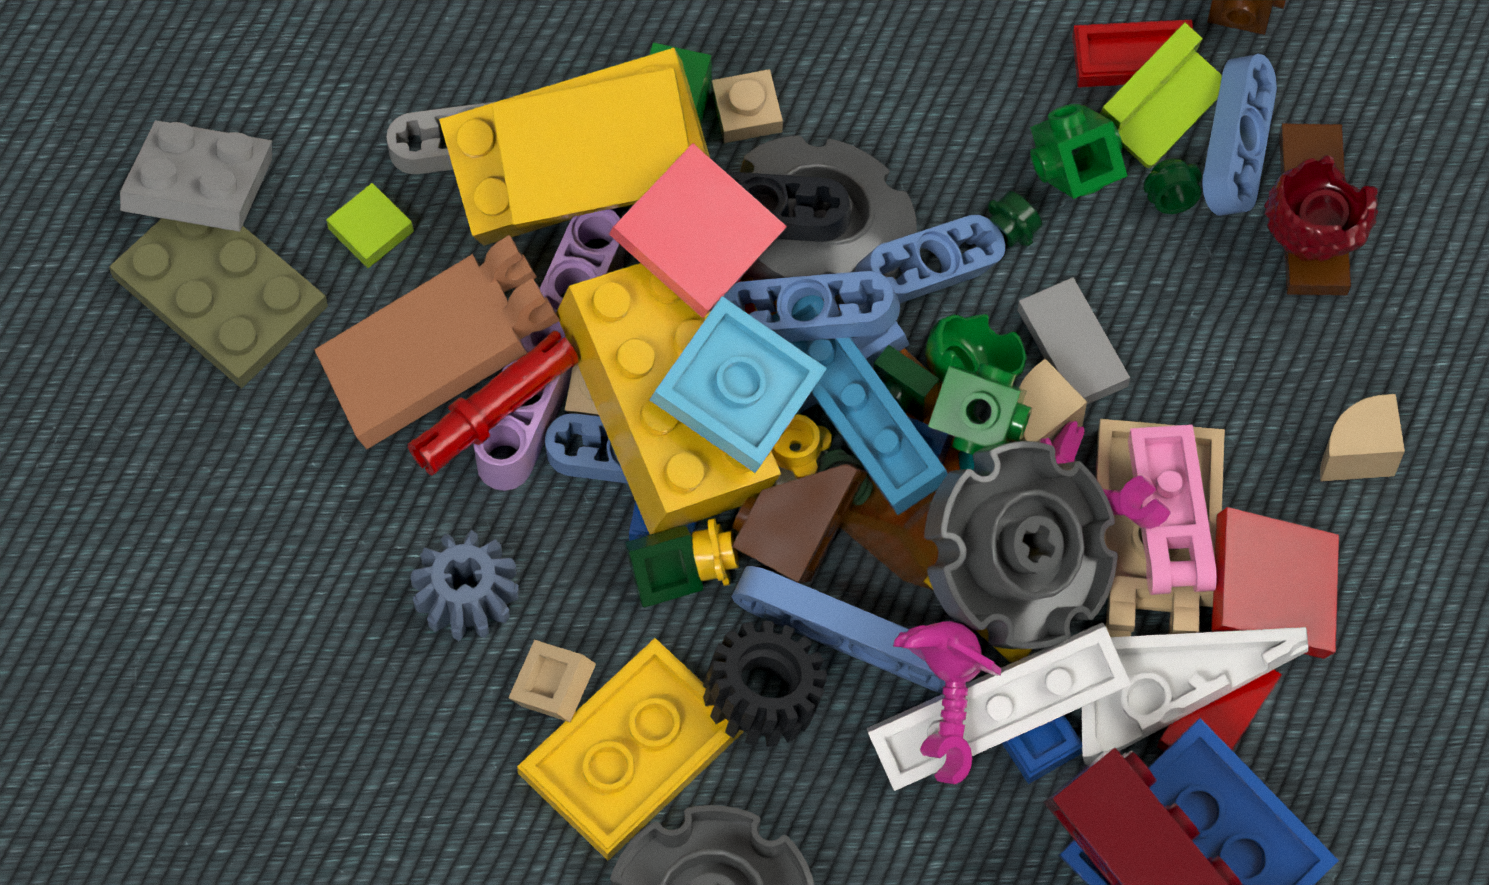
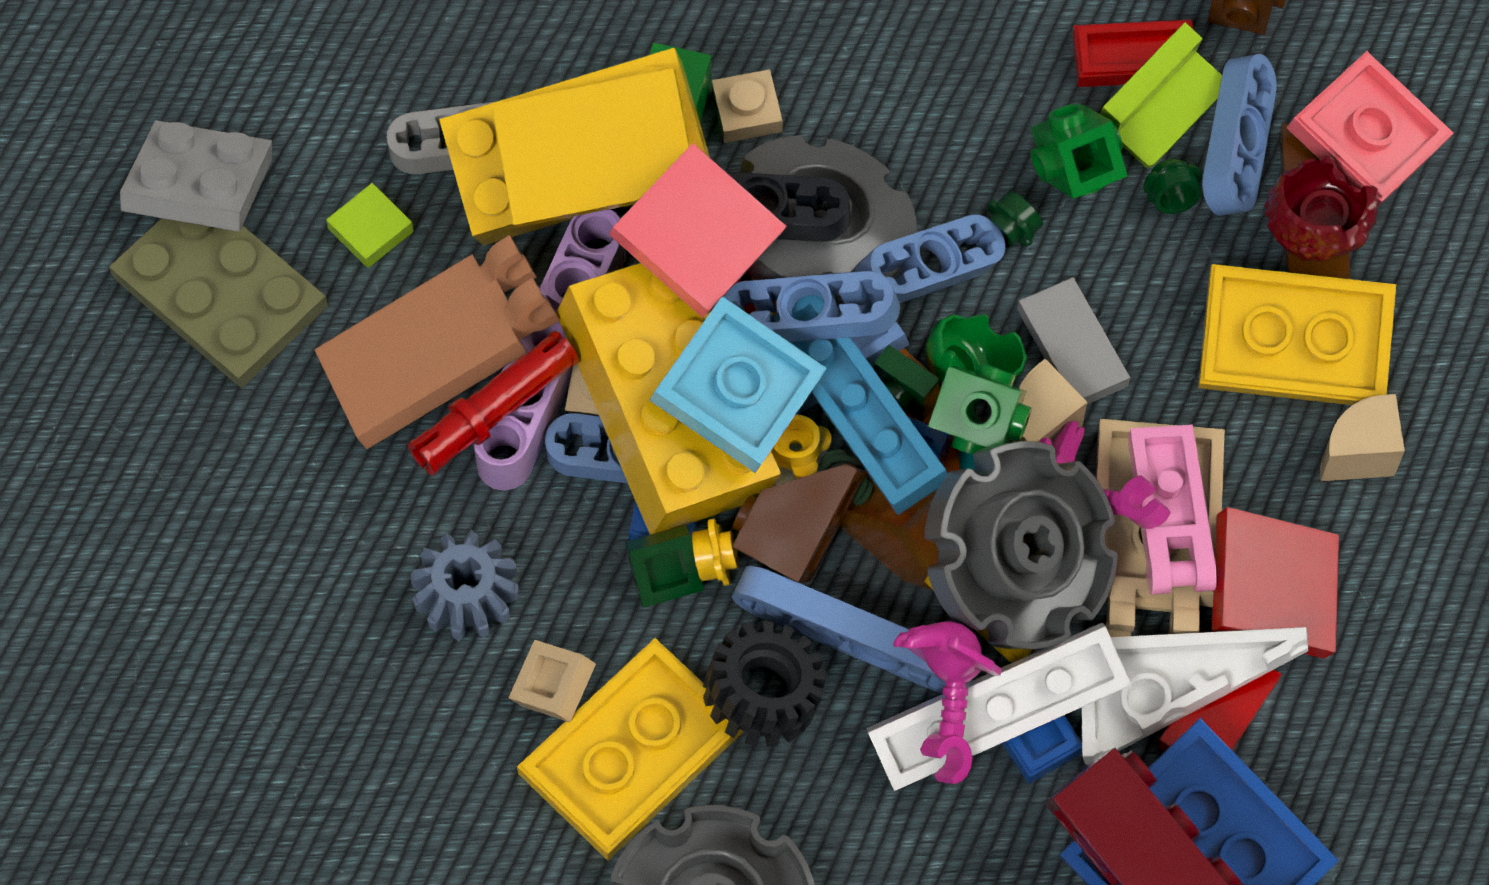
none -> yellow tile [1198,264,1396,405]
none -> coral tile [1287,51,1454,208]

